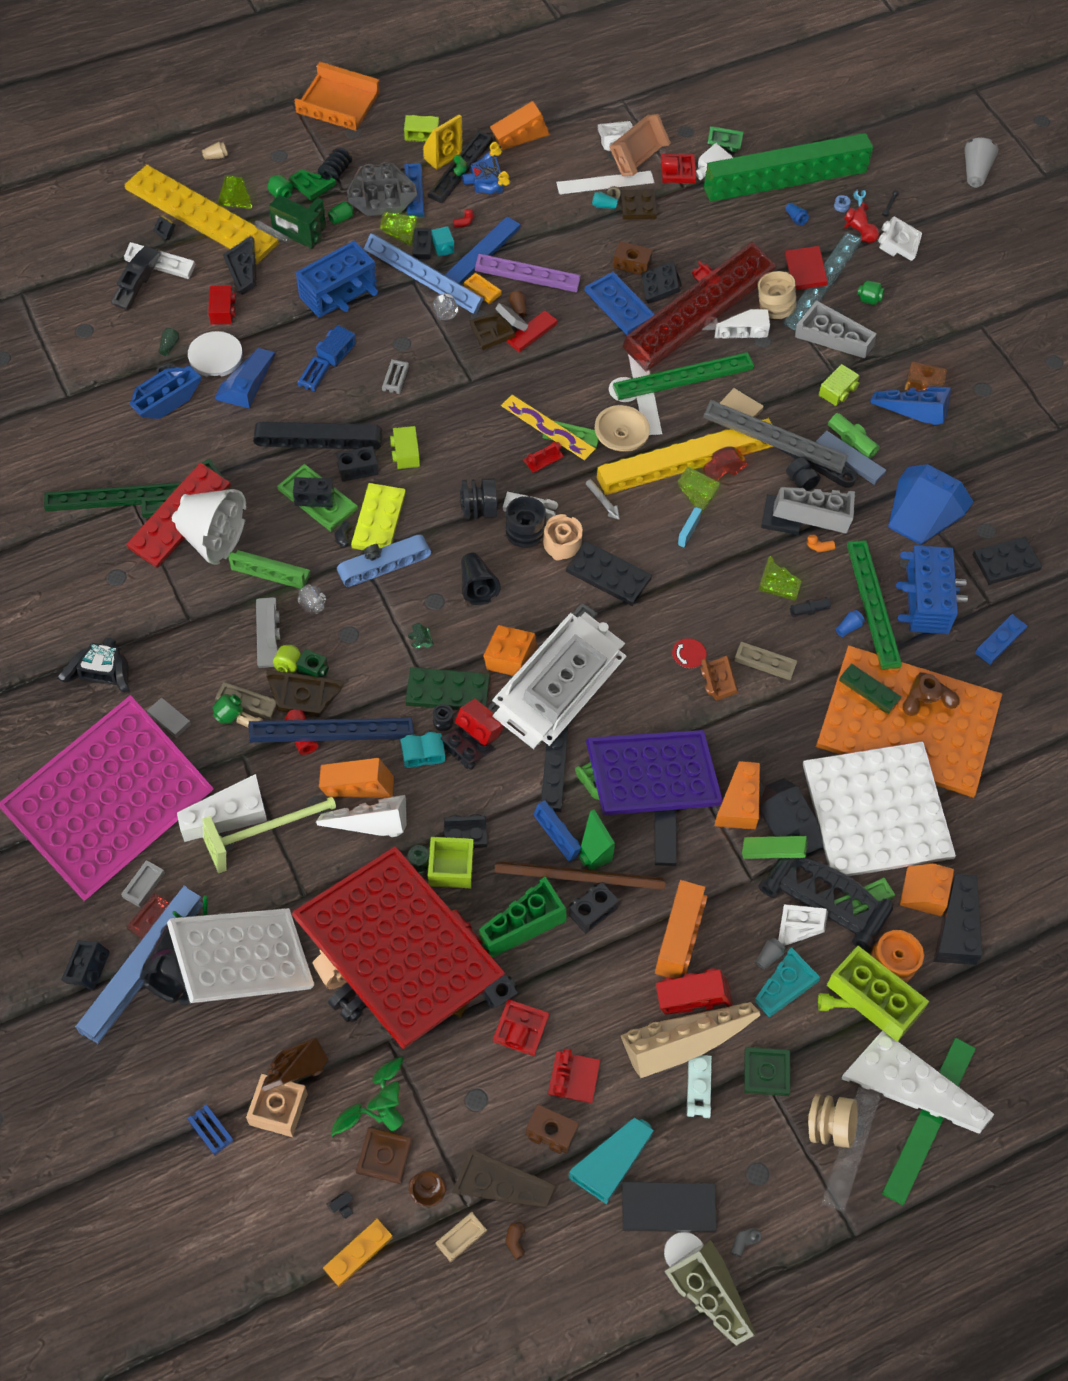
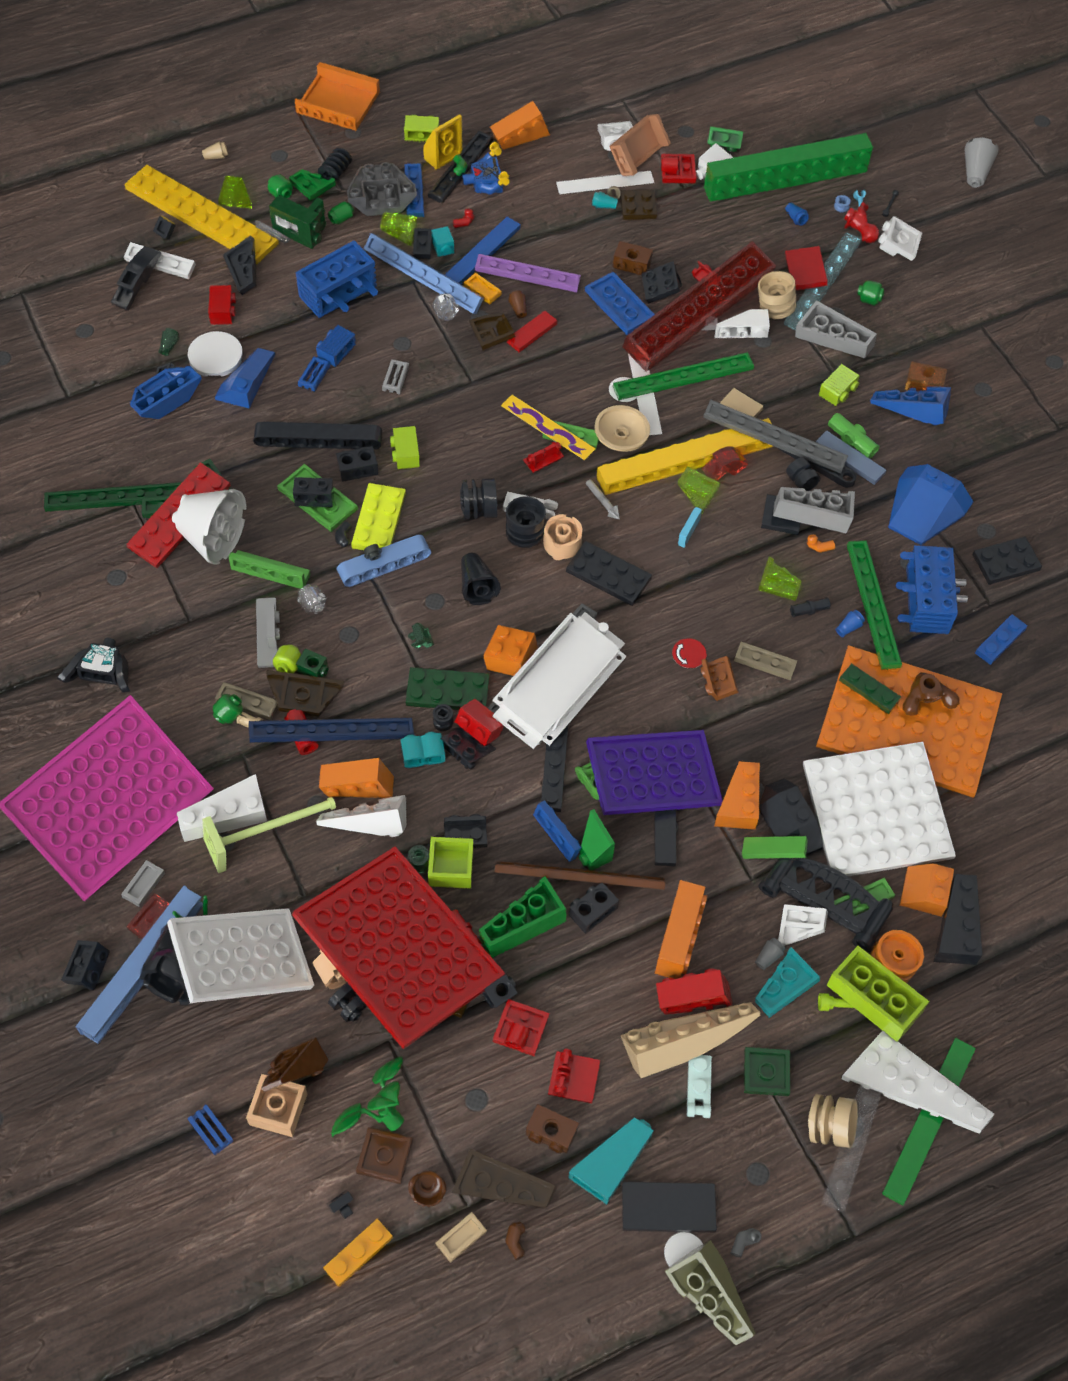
light grey tile [147,697,191,738] -> none
light grey tile [495,303,528,331] -> none
light grey brick [523,634,607,724] -> none

